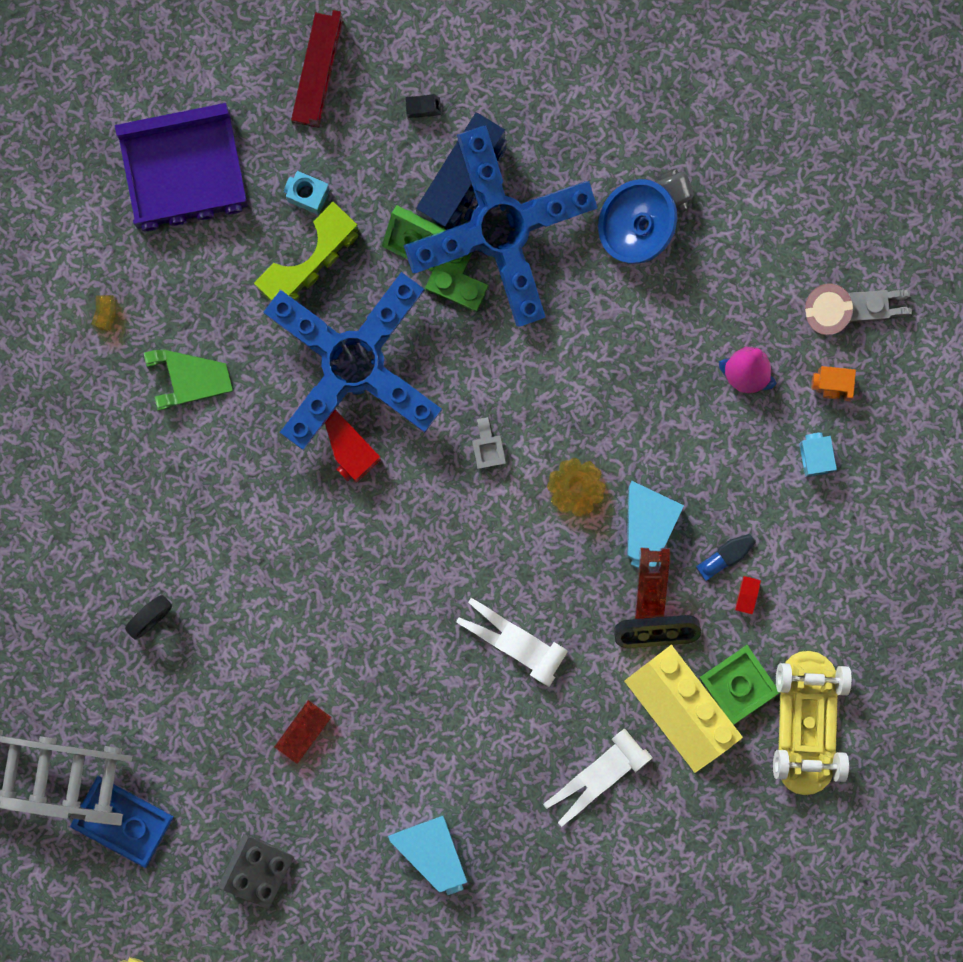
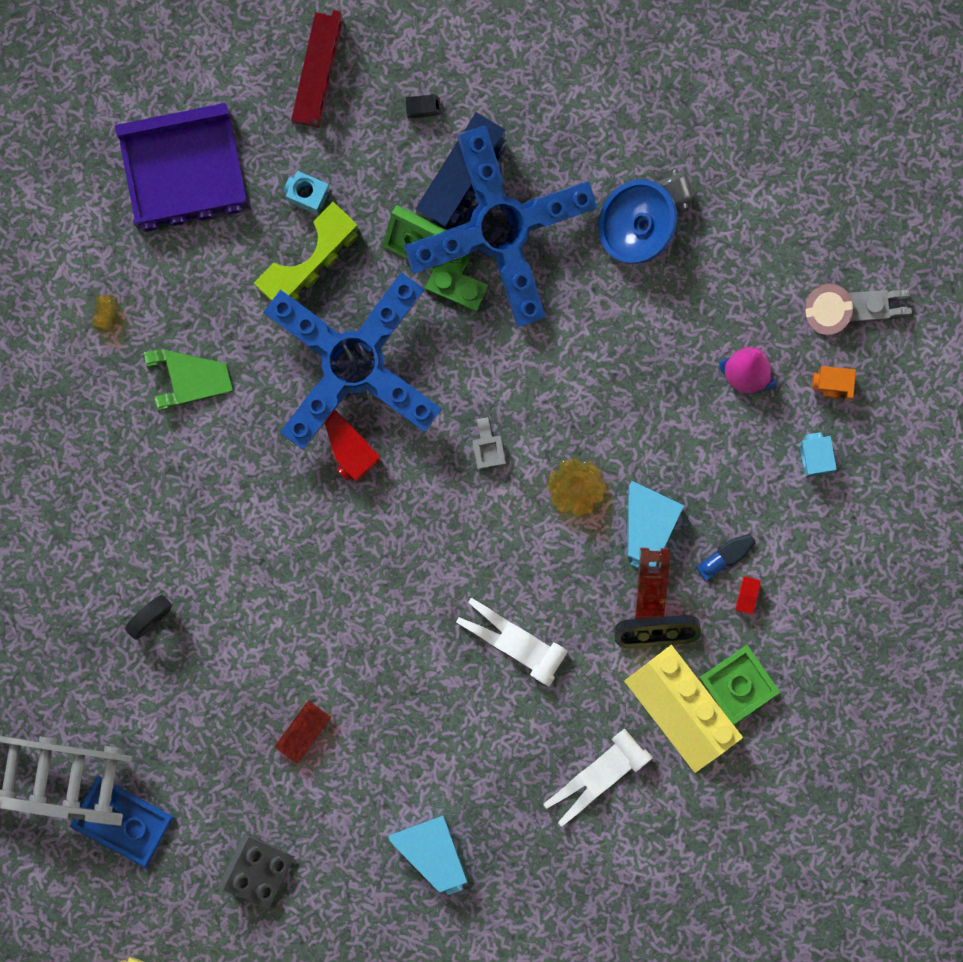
light yellow piece [773,651,852,795] -> none

